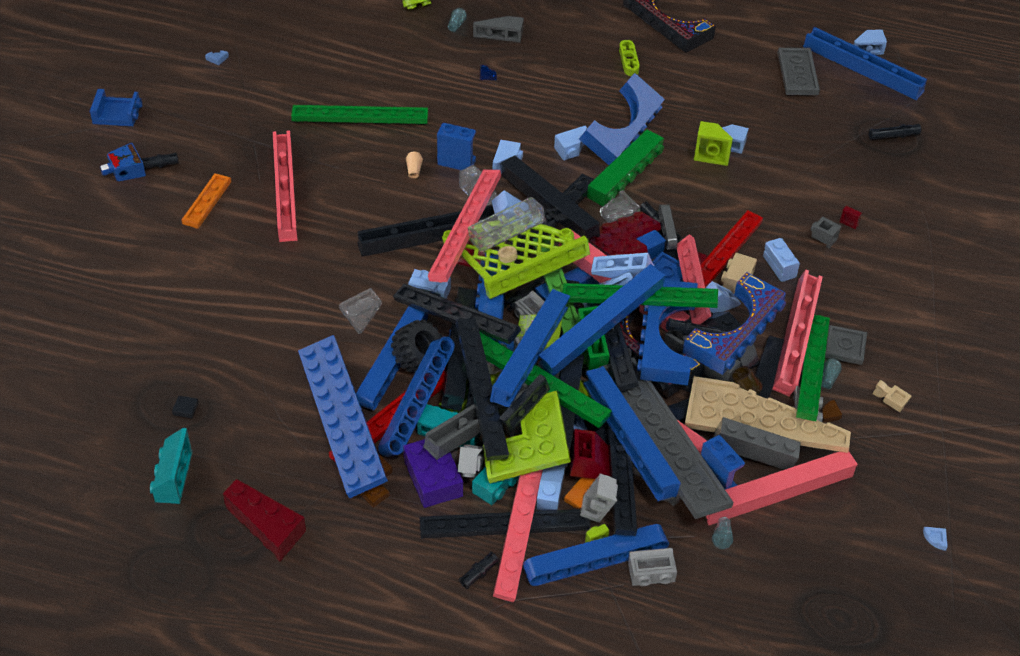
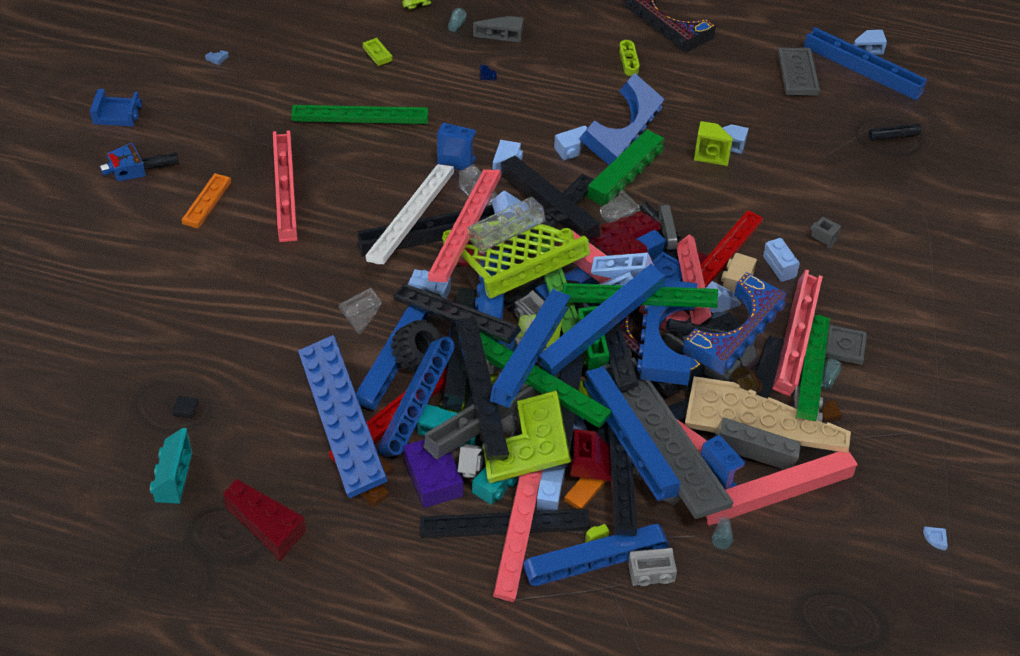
light nougat cone [406,152,423,178] -> none
black pin [458,551,500,590] -> none
tan tile [498,246,518,263] -> none
black tile [500,374,550,432] -> none
light grey window [580,474,618,523] -> none
dark red plate [840,206,862,230] -> none
tan plate [873,380,911,412] -> none
none -> lime plate [363,38,392,66]
none -> white plate [366,164,454,264]

